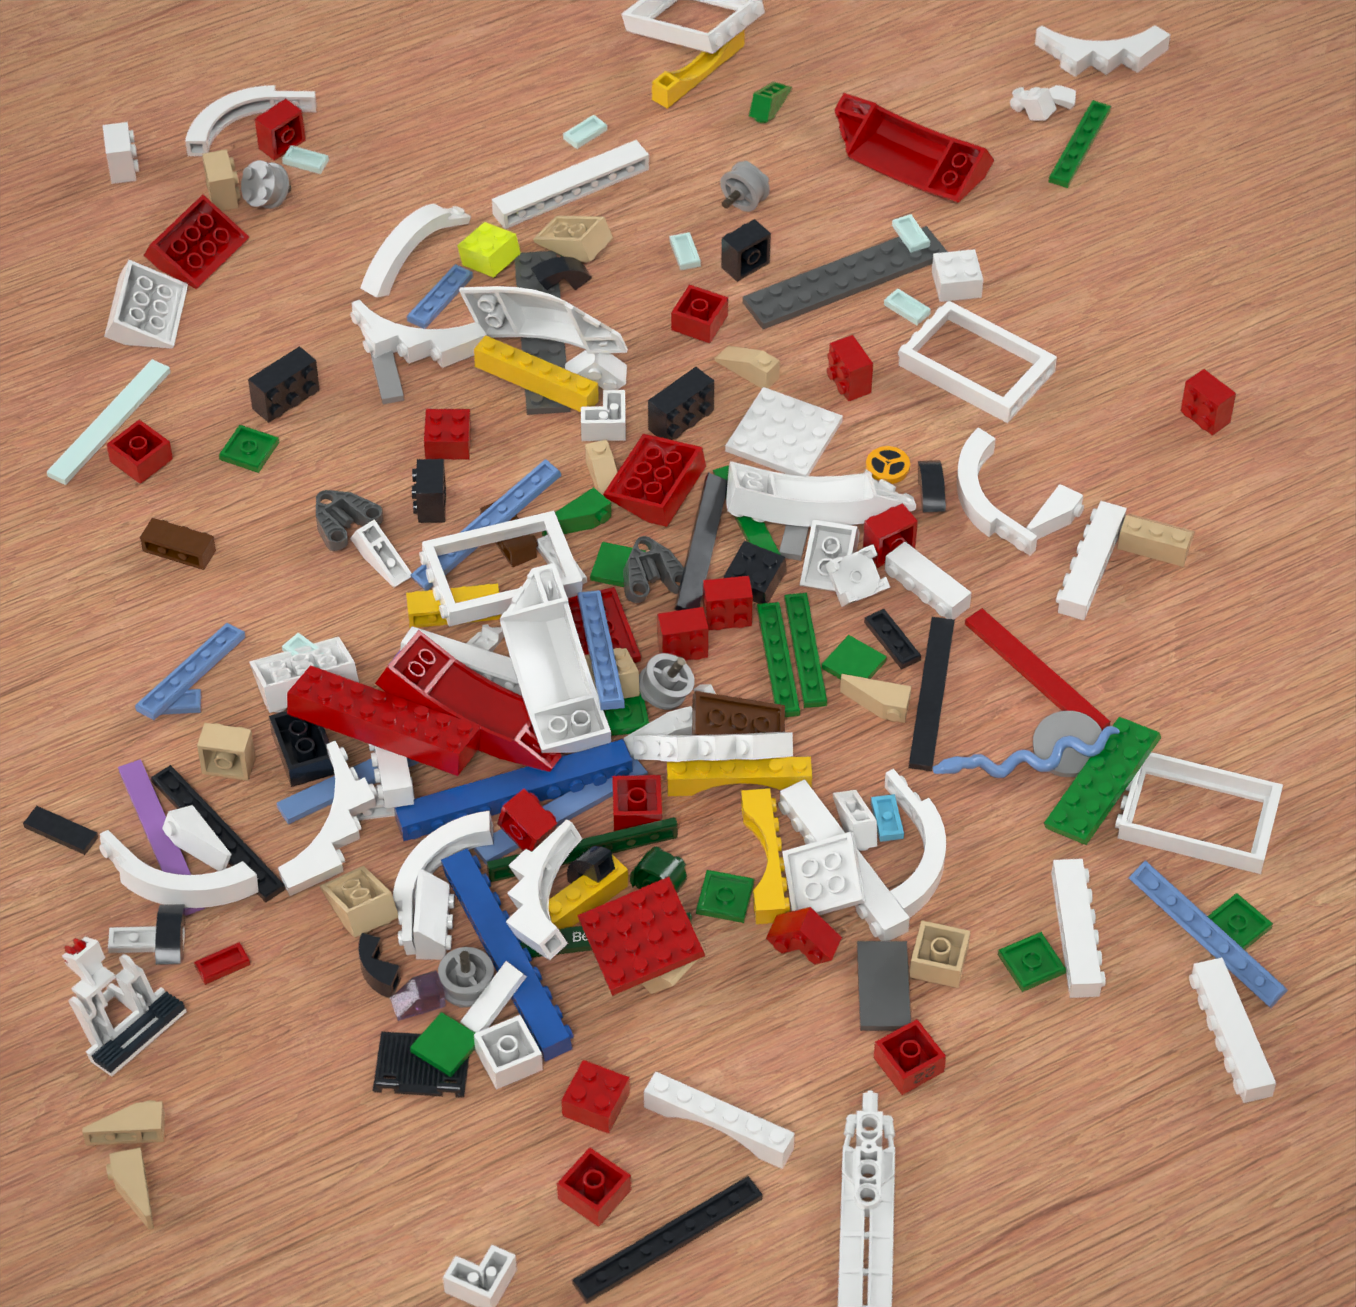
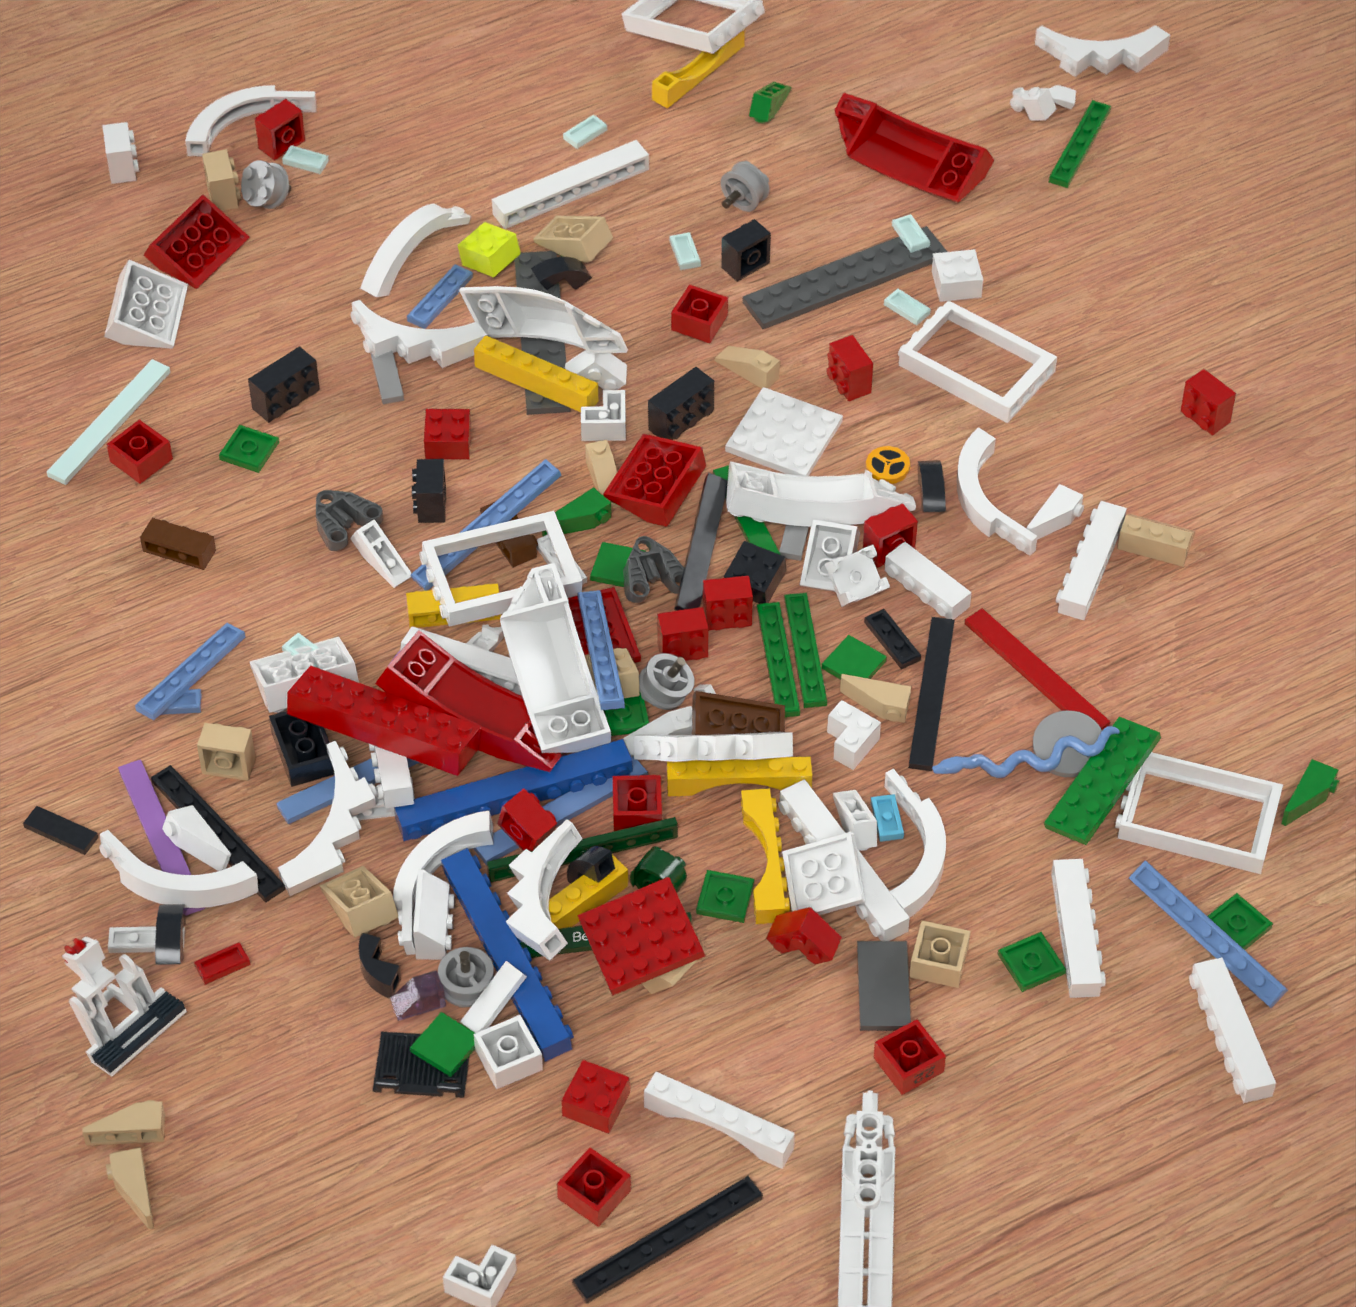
none -> white brick [827,700,881,770]
none -> green slope [1281,759,1340,826]

